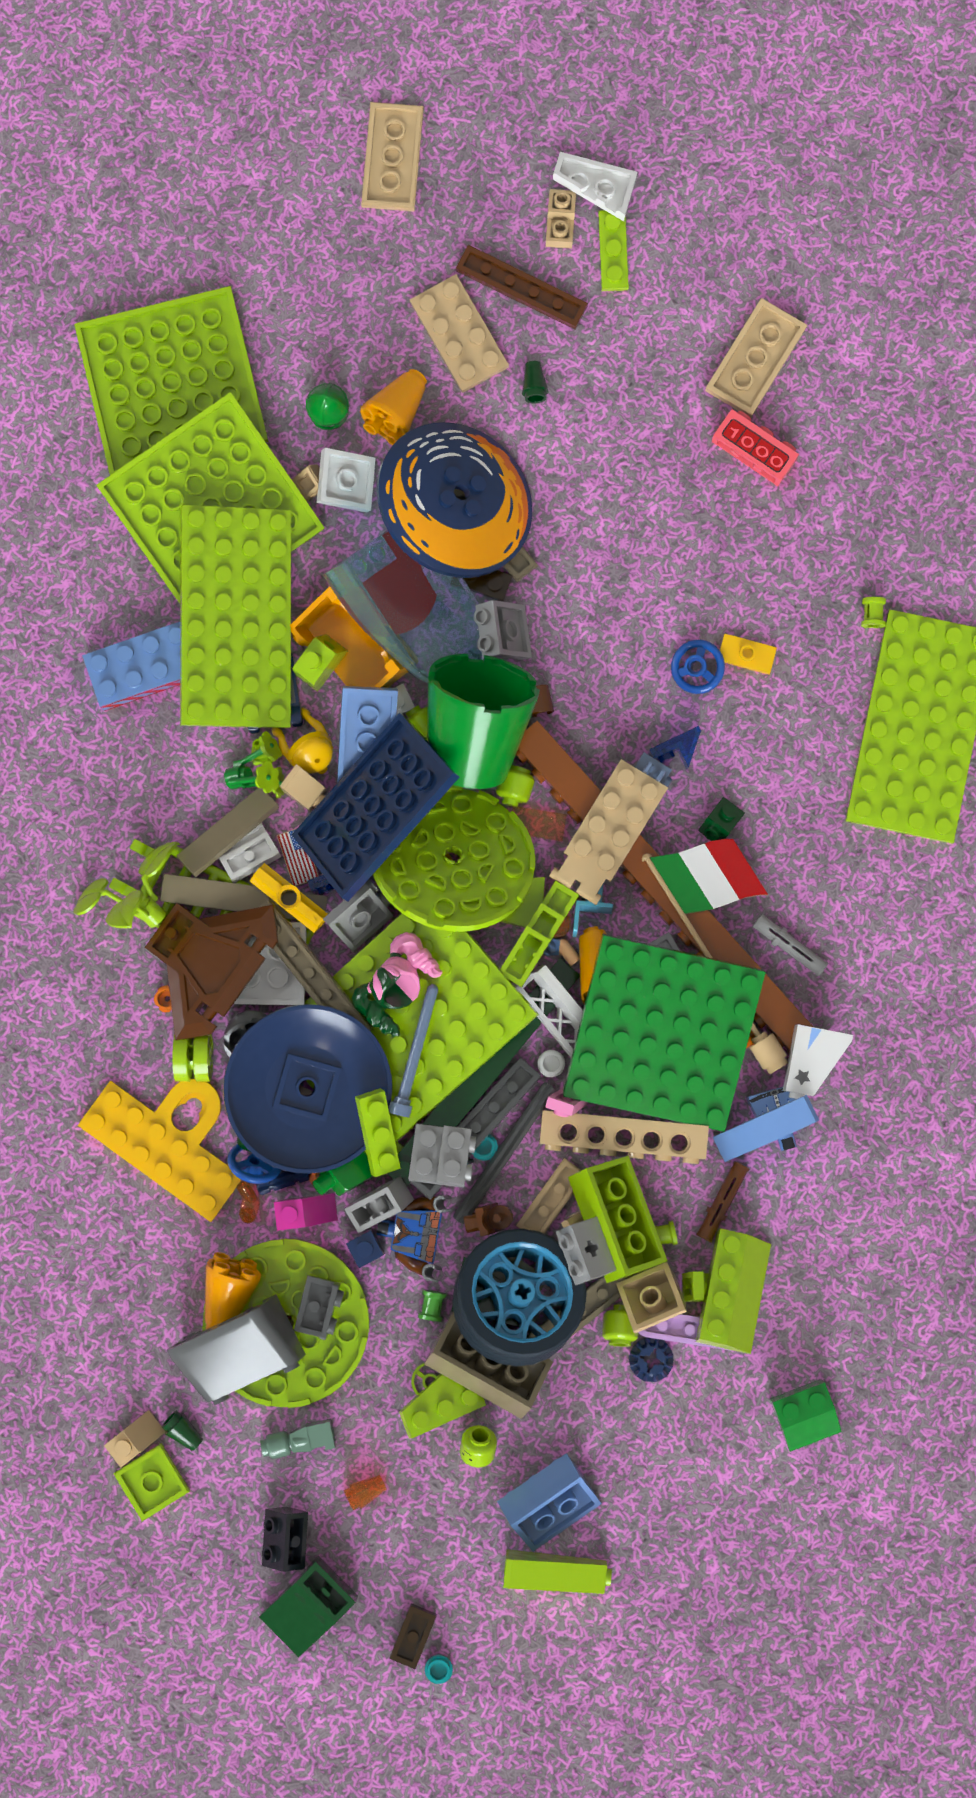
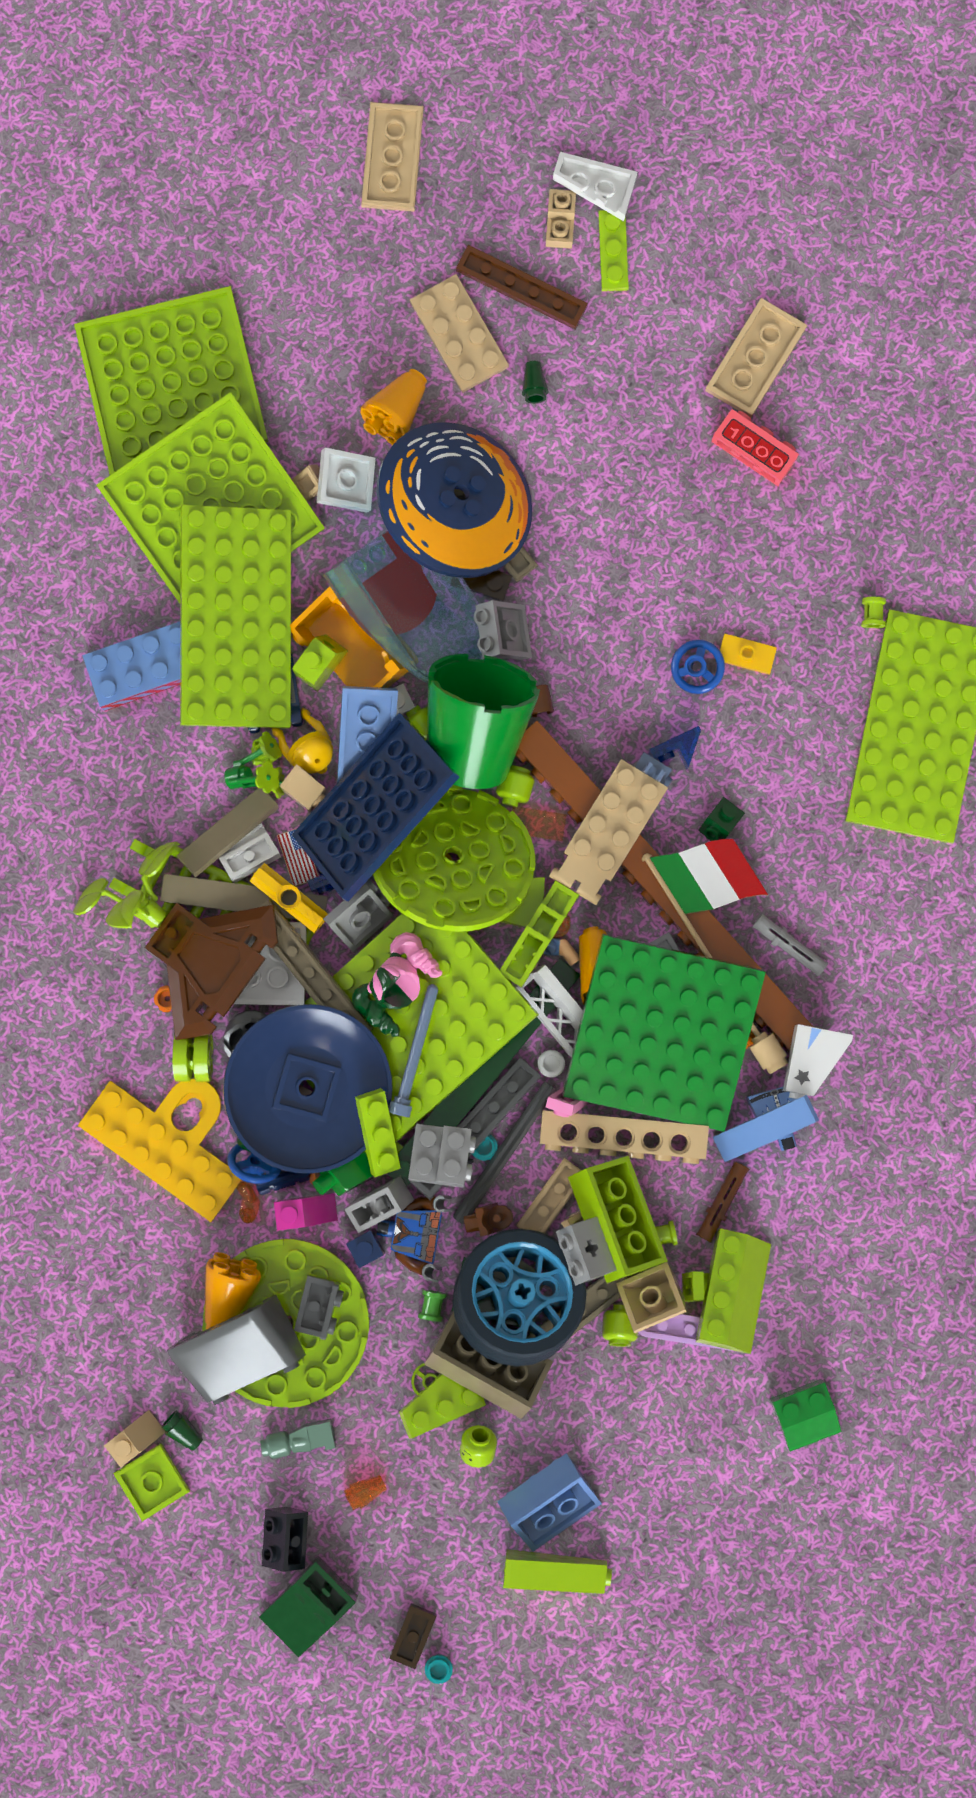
green helmet [306,383,349,430] -> none
medium azure bracket [572,883,613,937] -> none
dark blue gear [629,1337,674,1382] -> none

